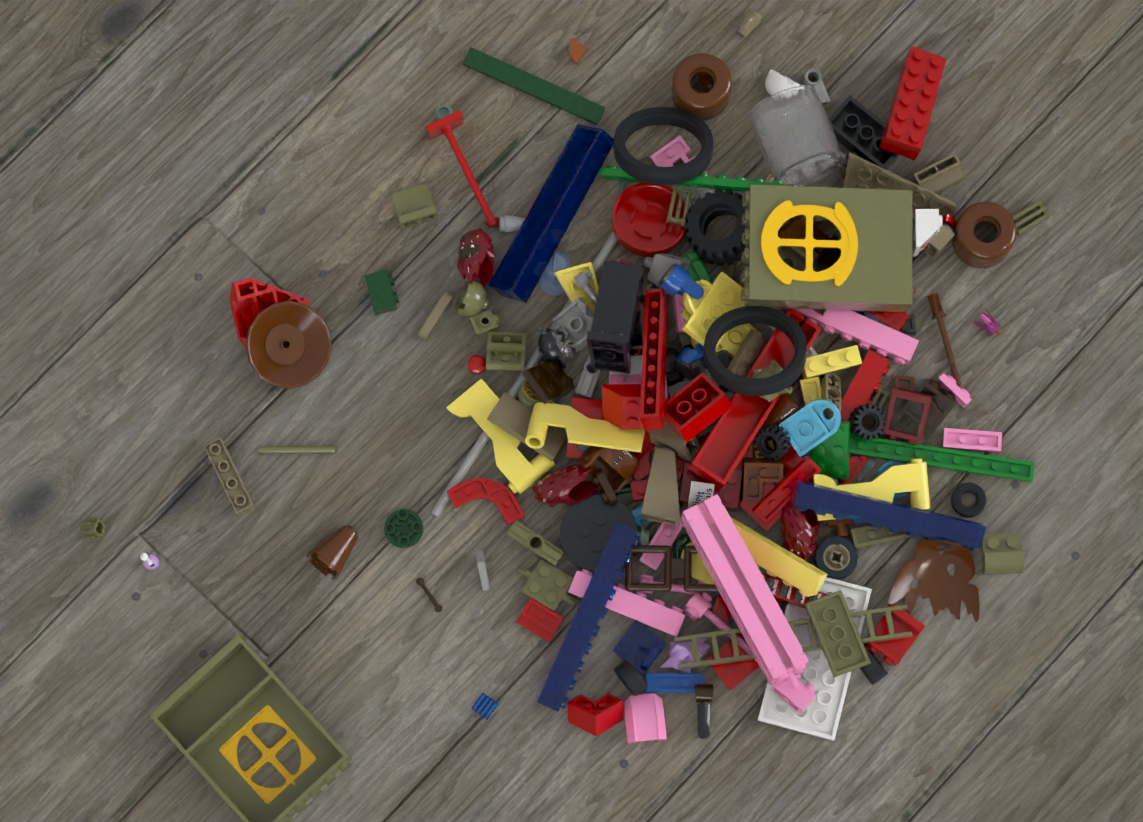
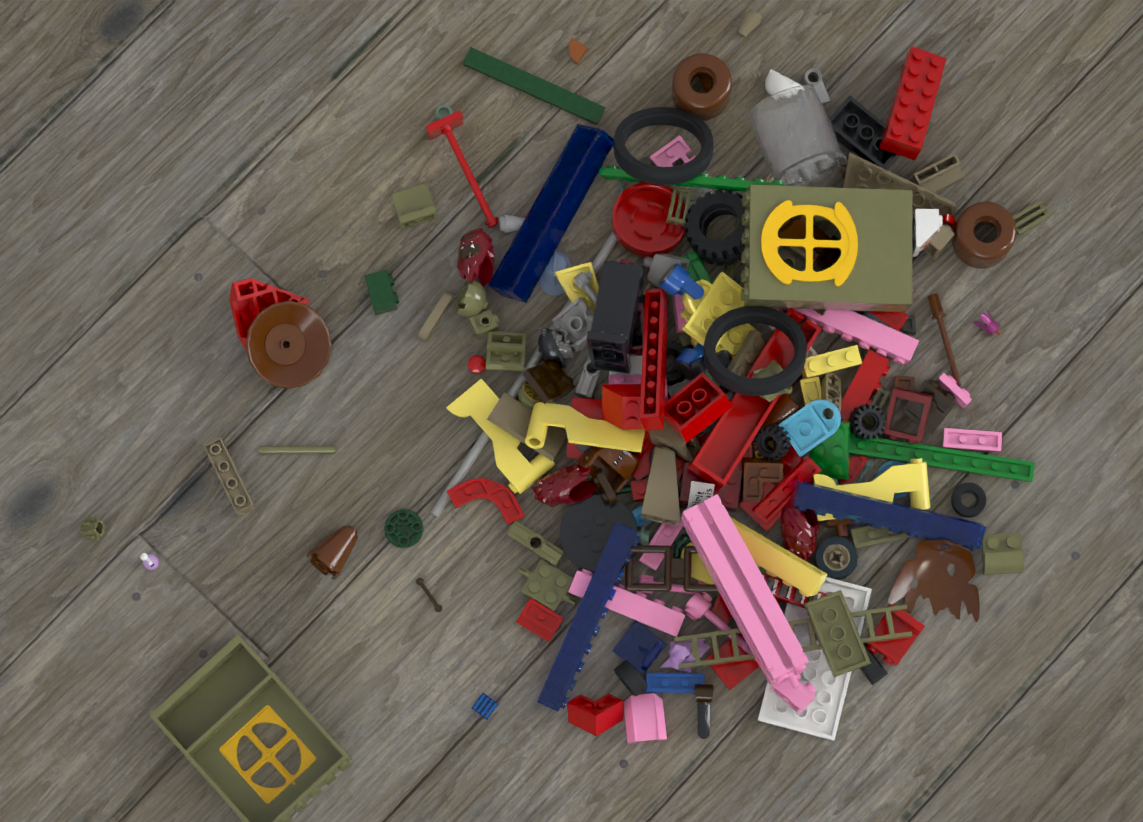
light grey tile [475,550,490,591] -> none

